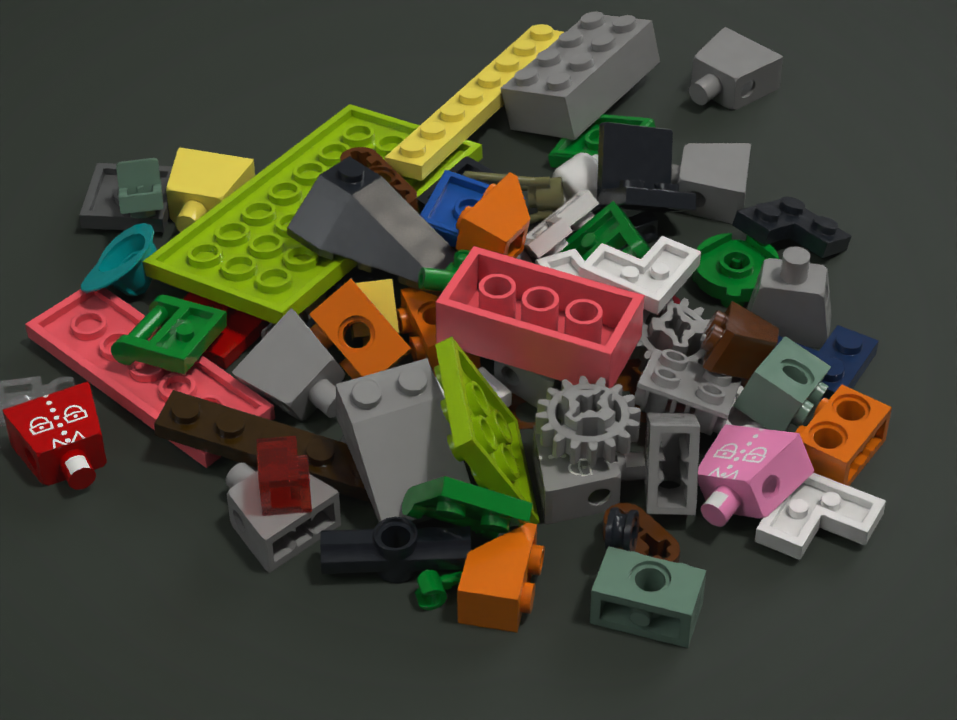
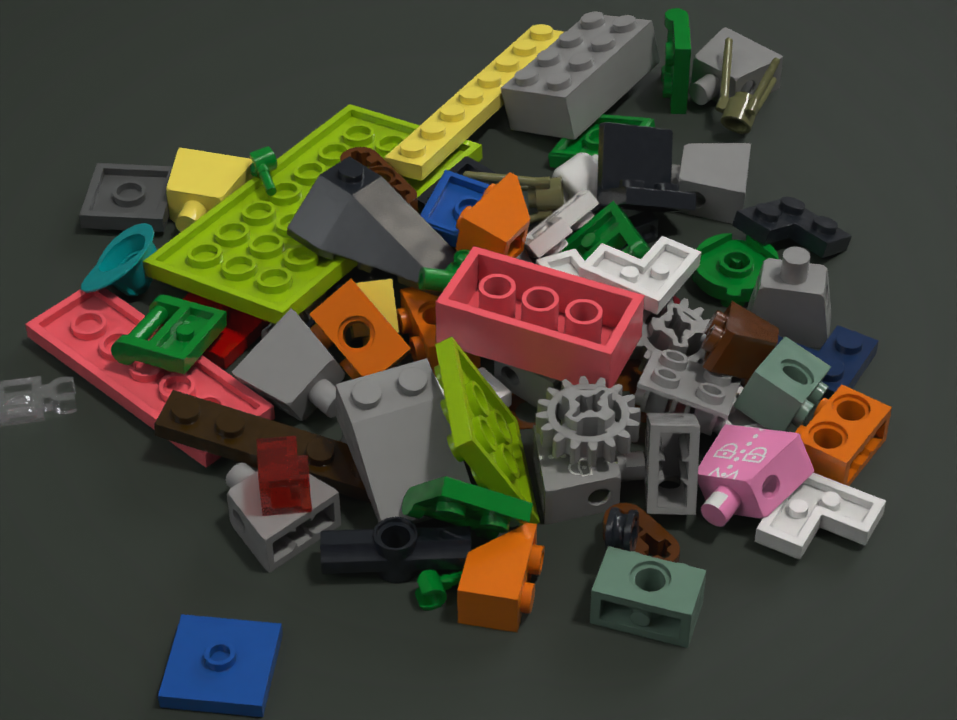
red torso [2,381,107,490] -> none
sand green bracket [116,158,164,219] -> none
none -> blue plate [158,614,283,717]
none -> green hand [250,146,277,196]
none -> green plate [661,8,691,114]
none -> olive plant [715,37,780,134]

